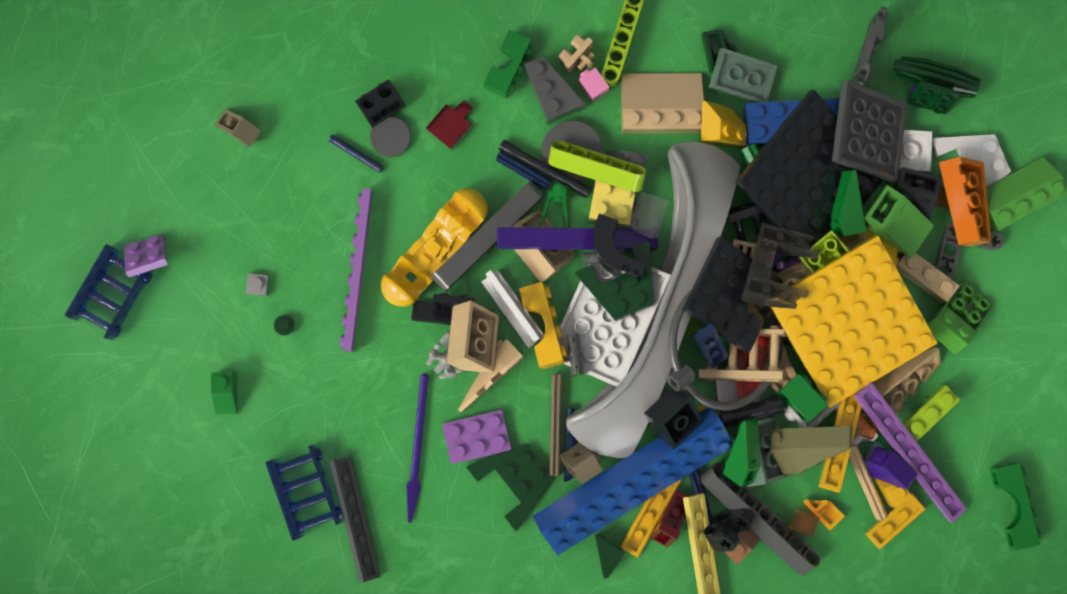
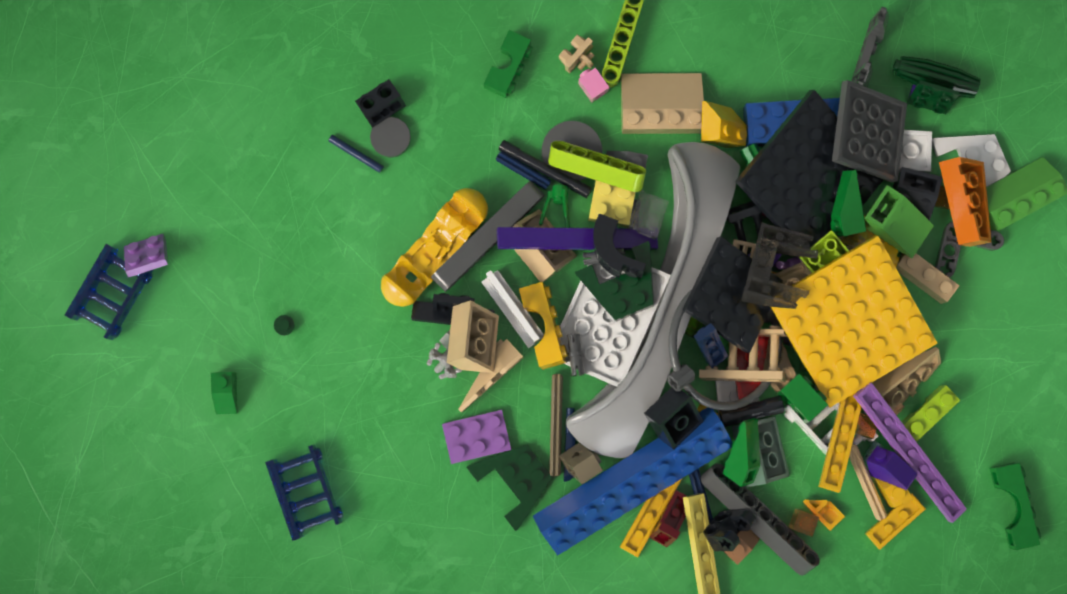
dark tan slope [214,109,261,147] -> none
light grey plate [246,273,269,296] -> none
dark grey plate [329,456,381,583] -> none
medium lavender plate [340,188,373,352] -> none
dark purple piece [406,373,429,523] -> none
dark red piece [426,100,473,150] -> none
dark grey wedge [524,57,585,124] -> none
dark green slope [595,535,624,579] -> none
dark green wing [701,29,738,73] -> none
sand green plate [709,48,778,103] -> none
olive wedge [770,426,853,475] -> none
bright green slope [927,279,994,354] -> none

